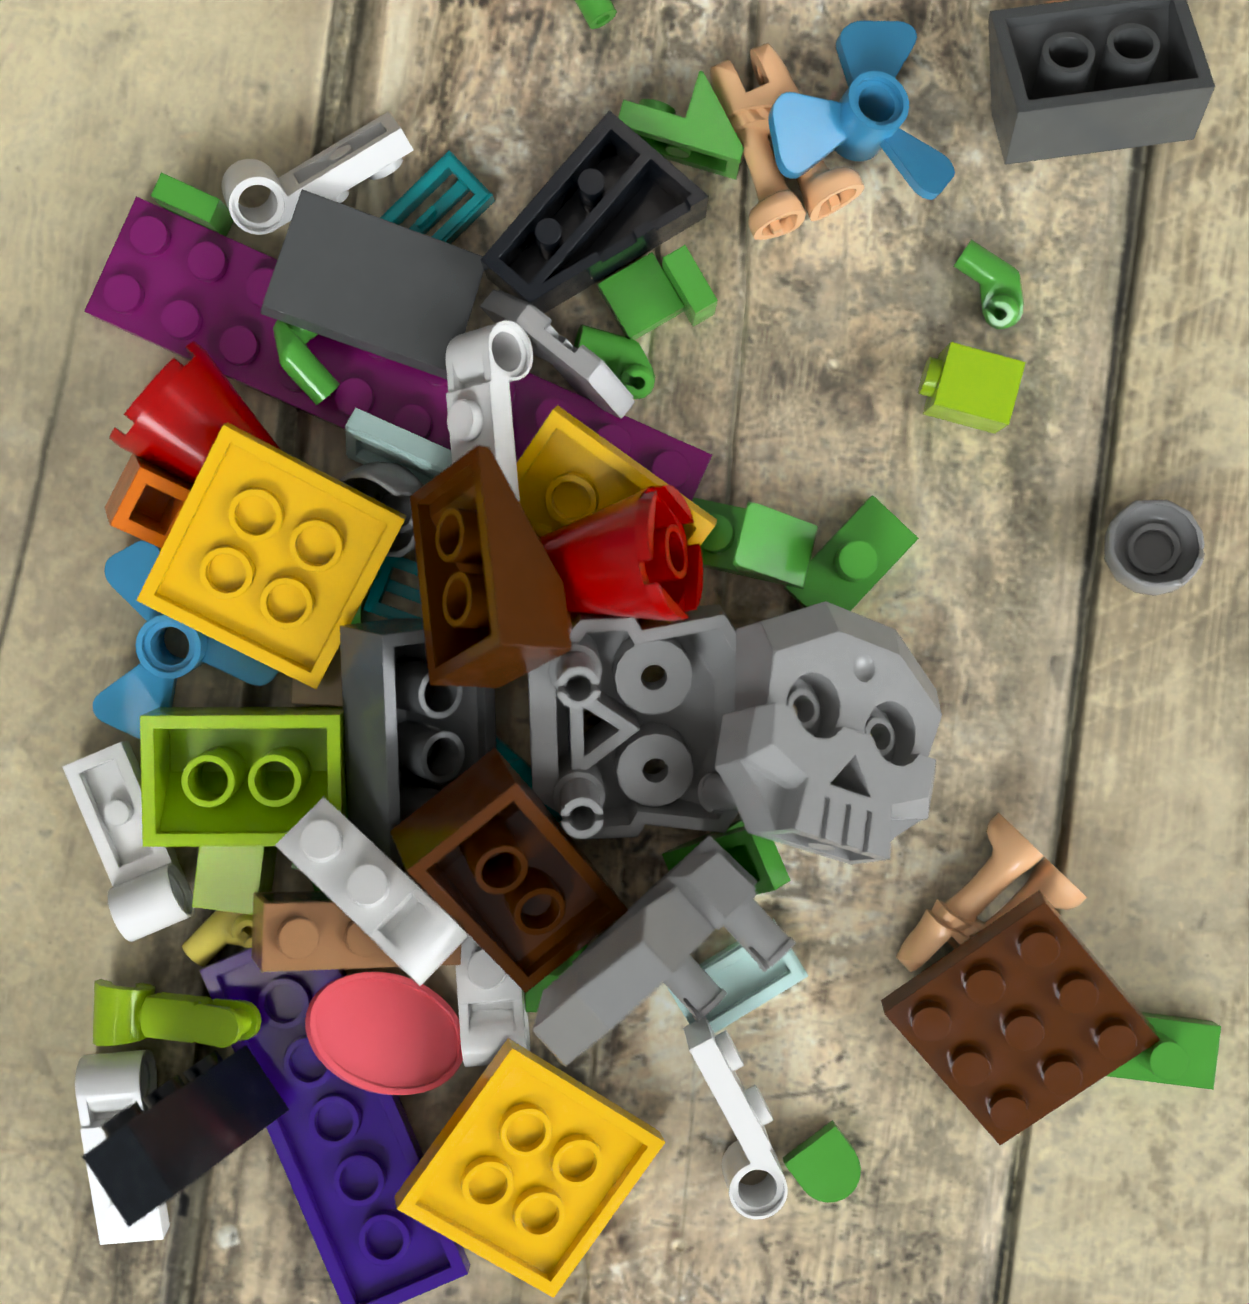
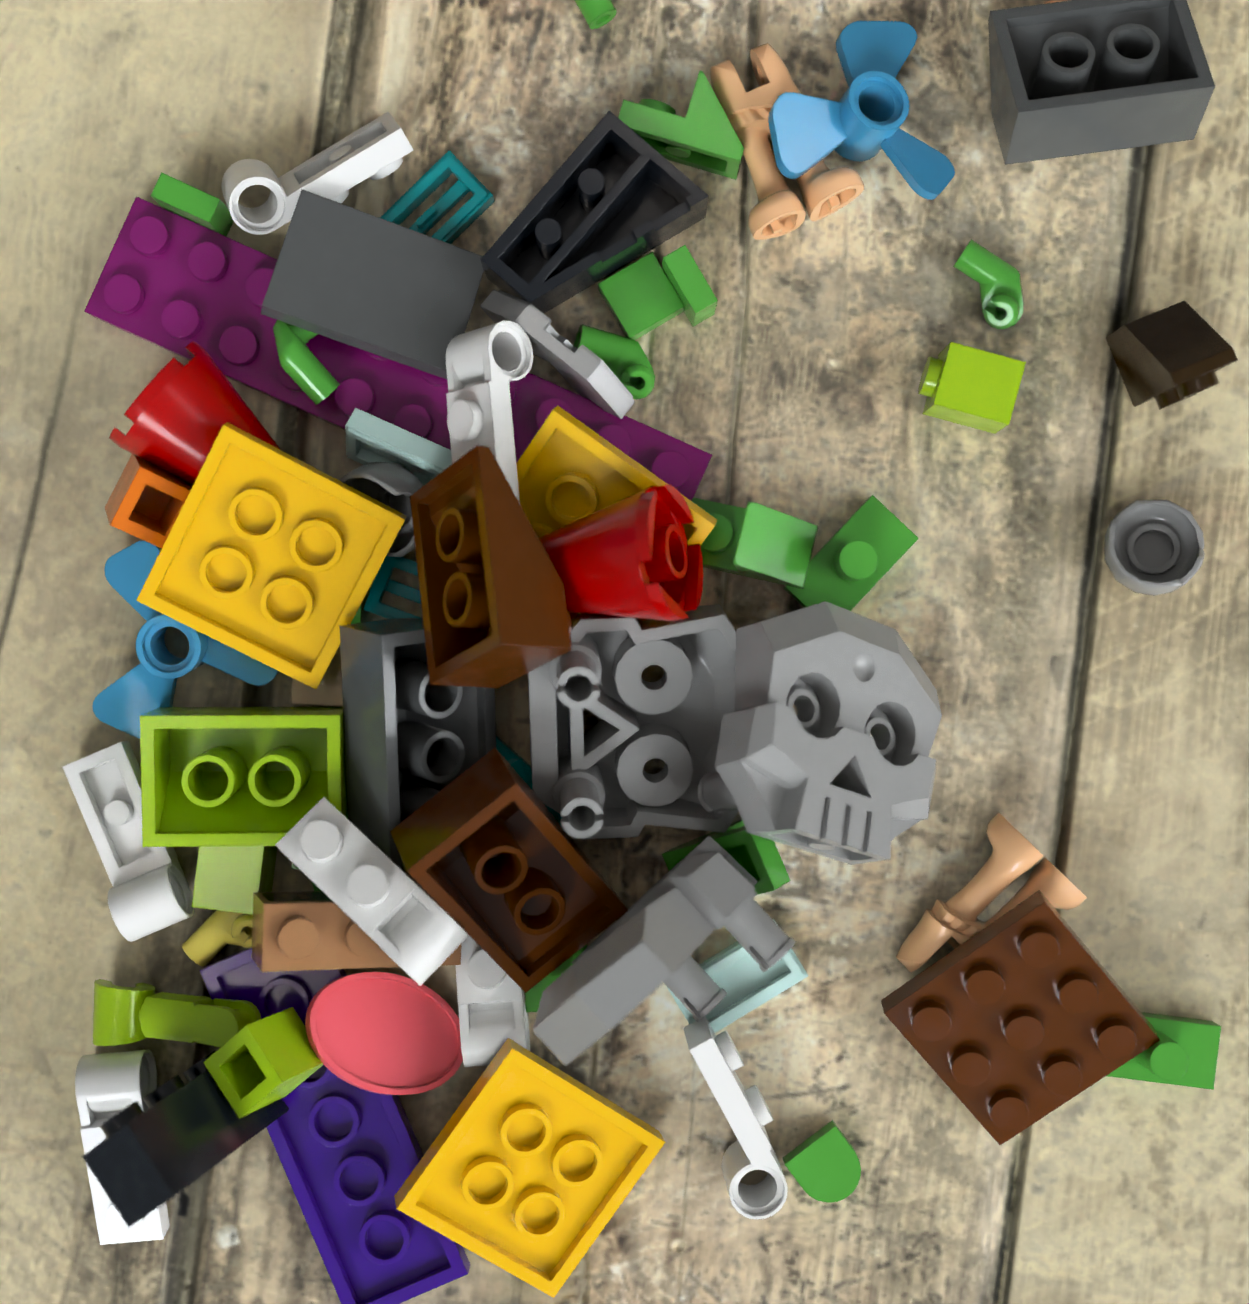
none -> lime brick [203,1007,323,1119]
none -> dark brown slope [1106,300,1238,410]

